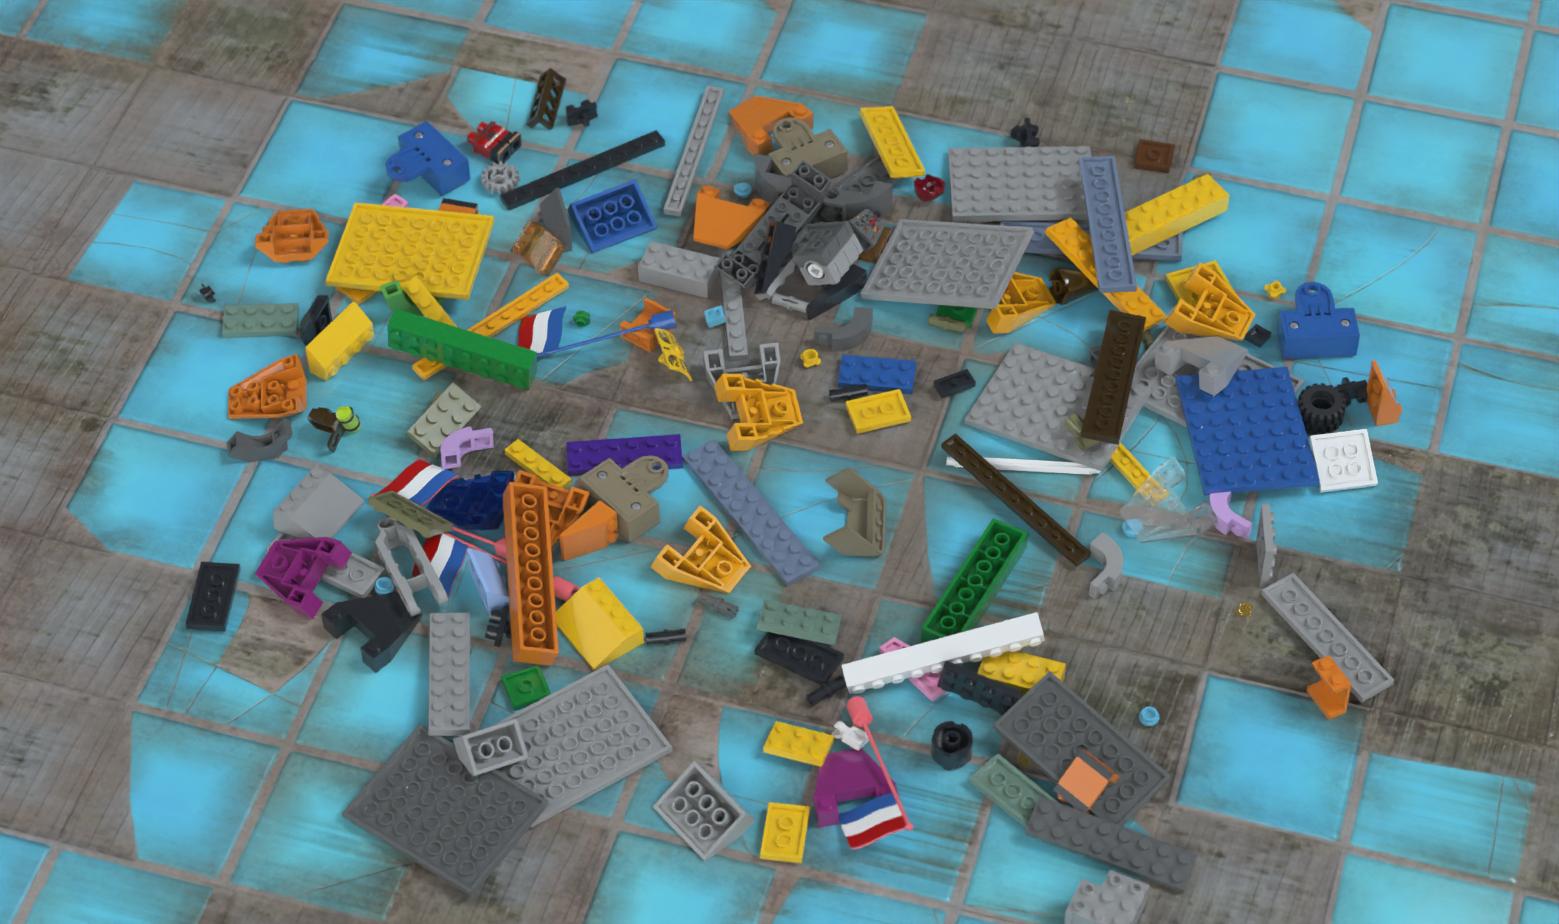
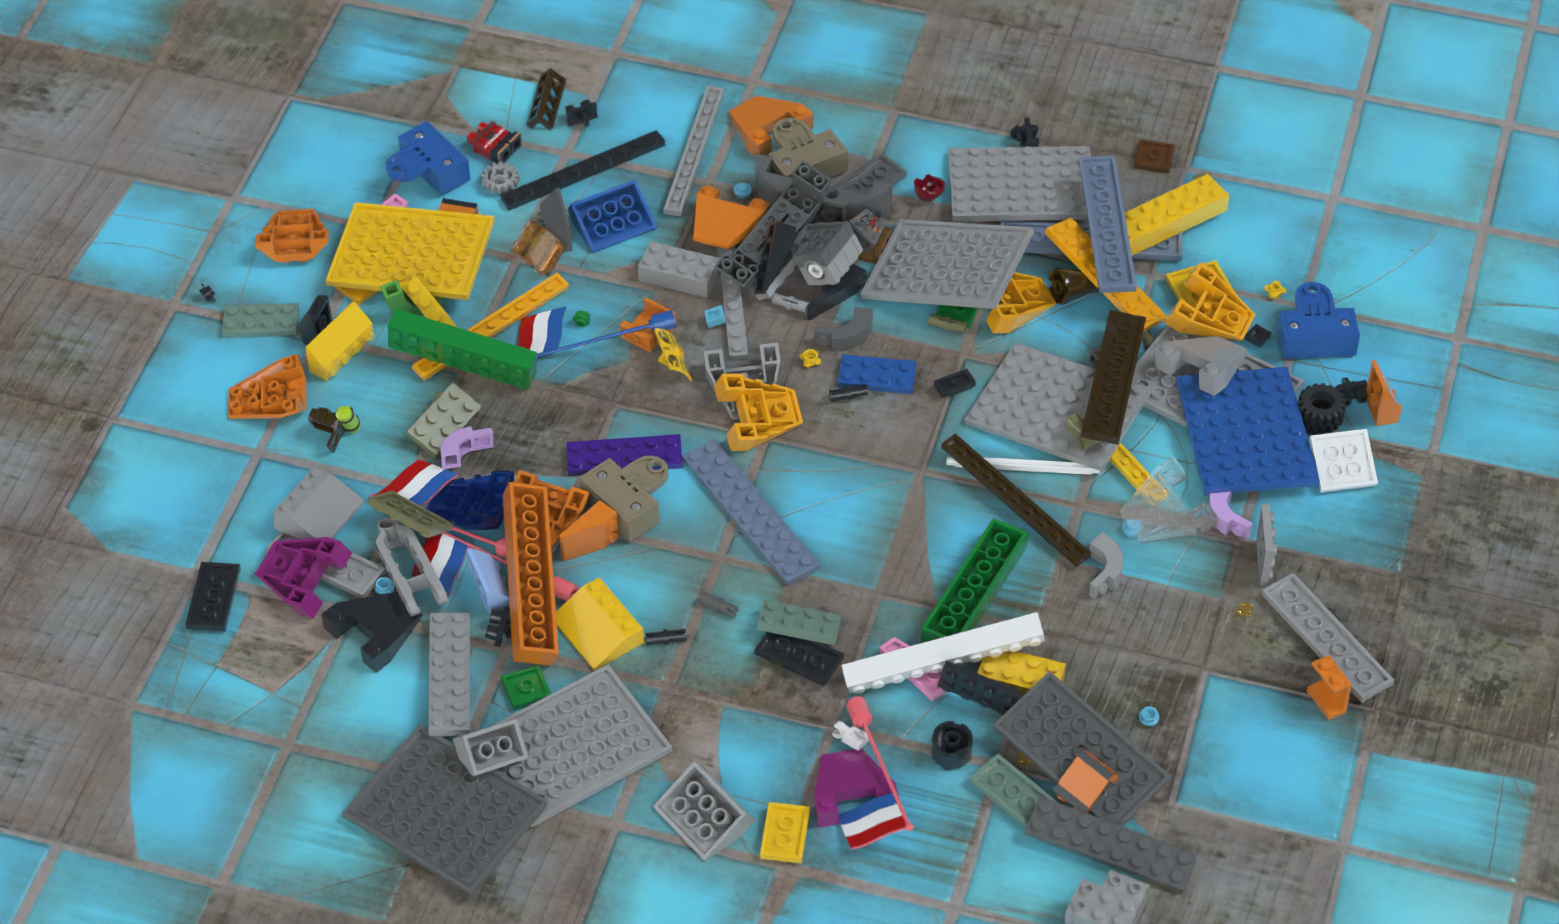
dark grey arch [227,418,293,462] -> none
yellow plate [504,439,572,489] -> none
light orange wedge [651,505,751,594] -> none
yellow plate [763,721,834,767] -> none
black pin [806,675,847,706] -> none
dark tan windscreen [823,467,886,557] -> none
yellow plate [846,389,911,434] -> none
yellow plate [859,106,925,178] -> none

